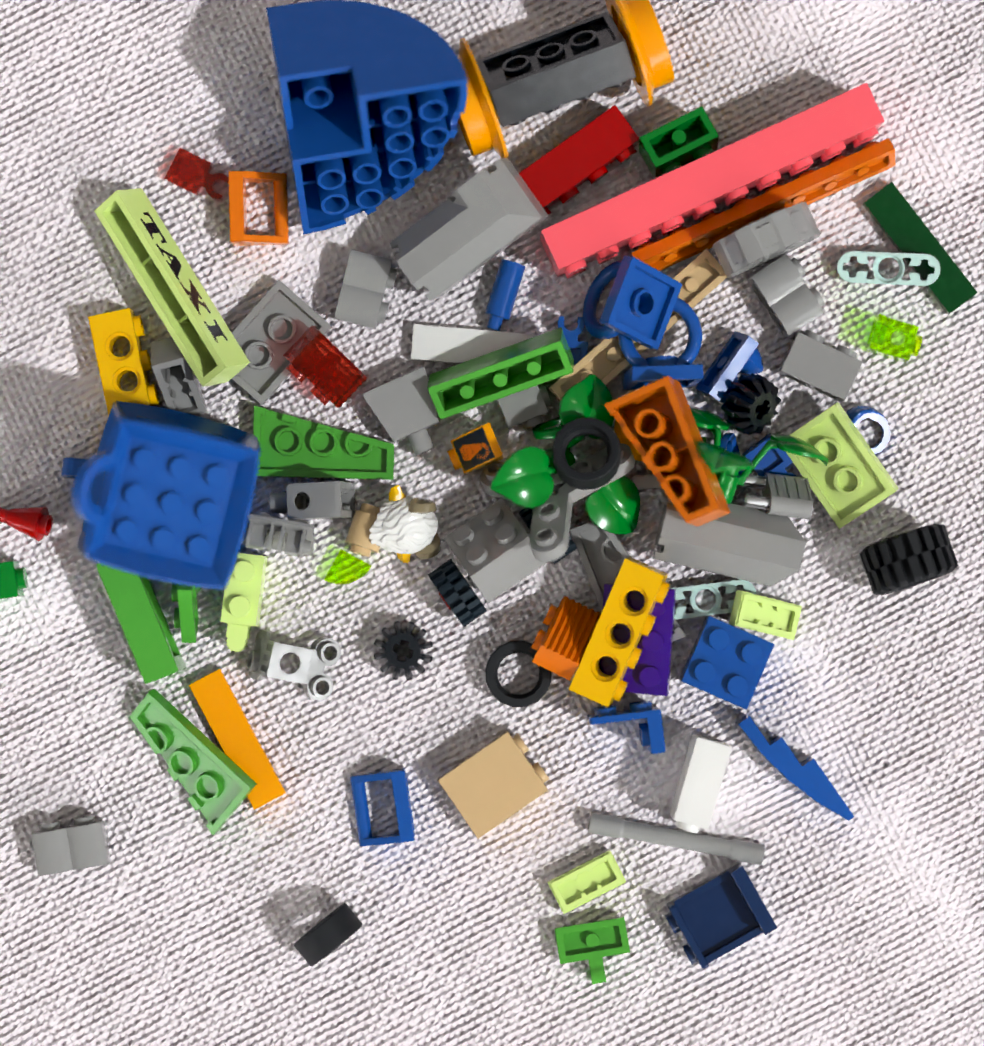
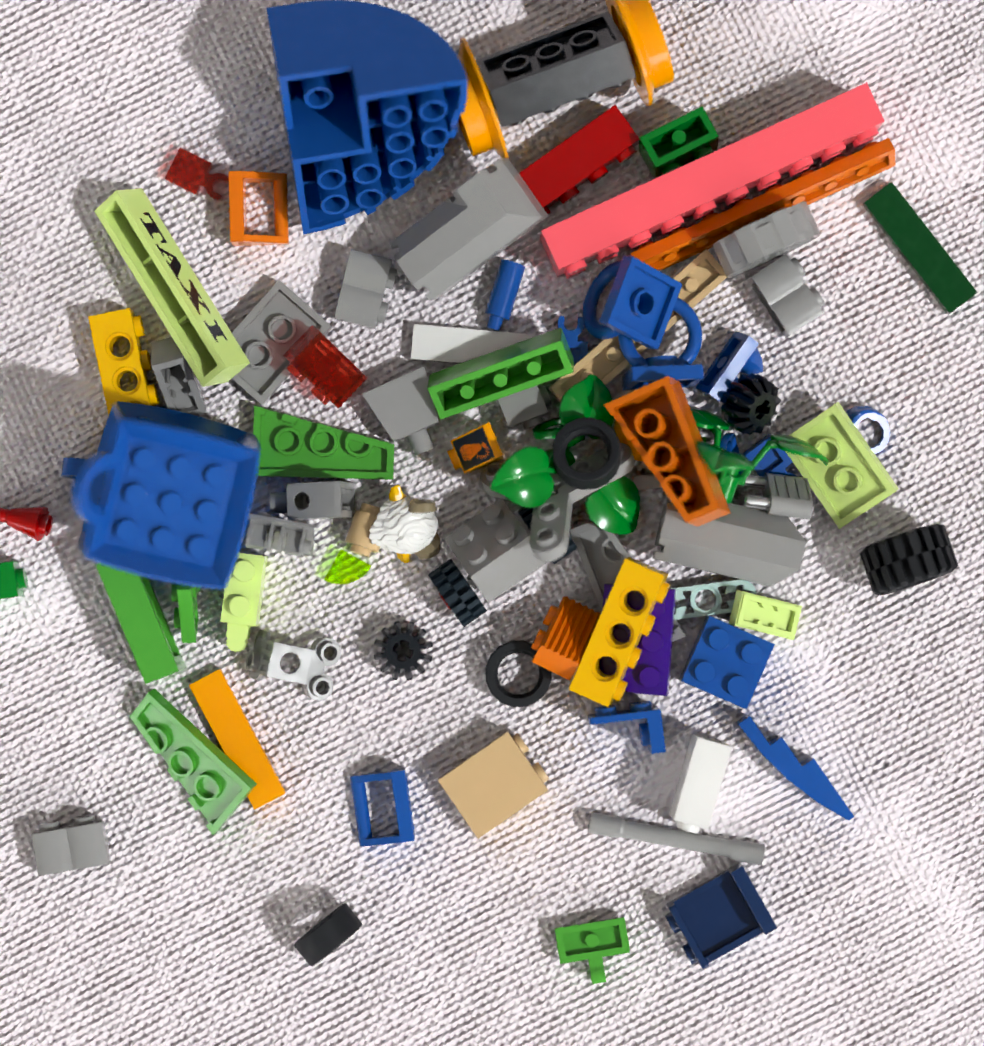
yellowish green plate [547,850,626,914] -> none
light grey brick [777,330,863,403] -> none
light aqua beam [837,251,941,286] -> none
clear neon green brick [865,314,923,363] -> none

